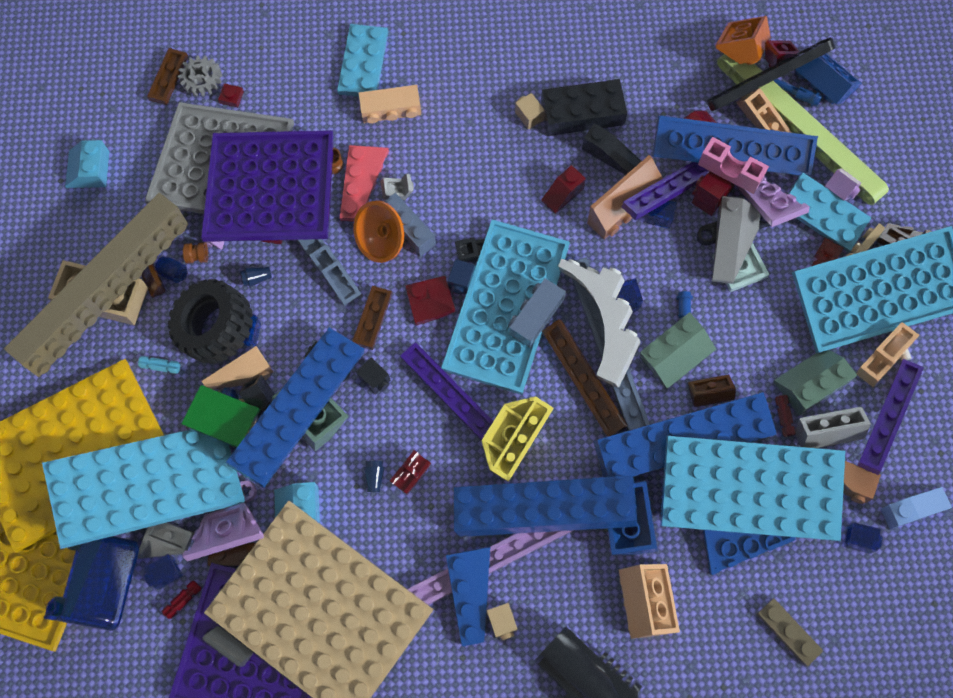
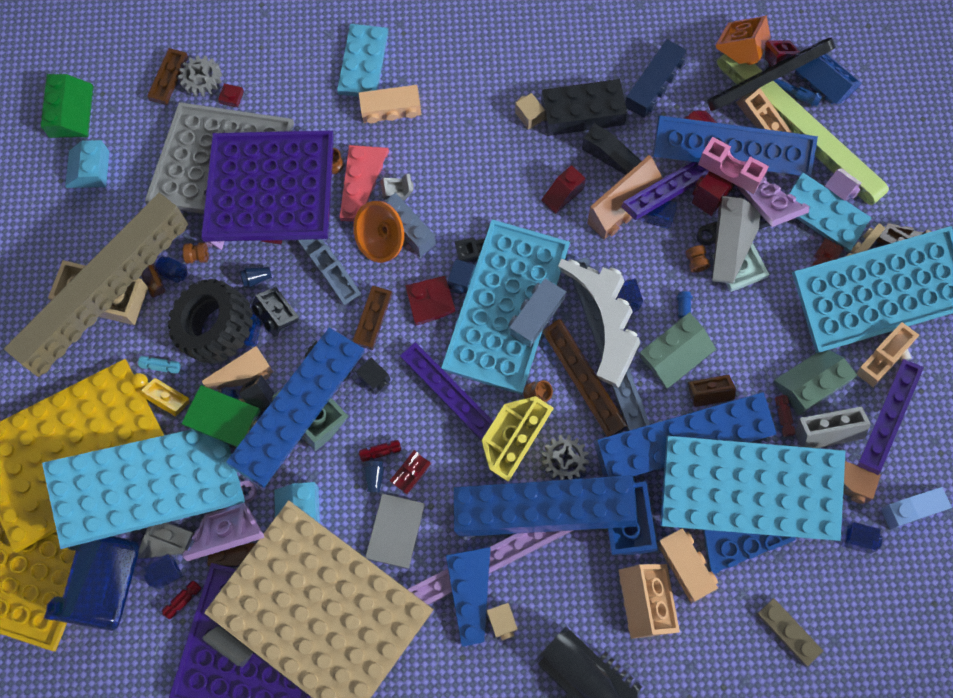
none -> green slope [41,74,94,138]
none -> yellow plate [131,373,189,417]
none -> black bracket [252,287,299,337]
none -> dark red axle [359,440,401,462]
none -> light grey tile [365,494,425,569]
none -> dark orange wheel [523,380,553,402]
none -> light grey gear [542,435,589,480]
none -> dark blue brick [625,39,687,118]
none -> light nougat brick [657,528,718,604]
none -> dark orange wheel [685,245,711,273]

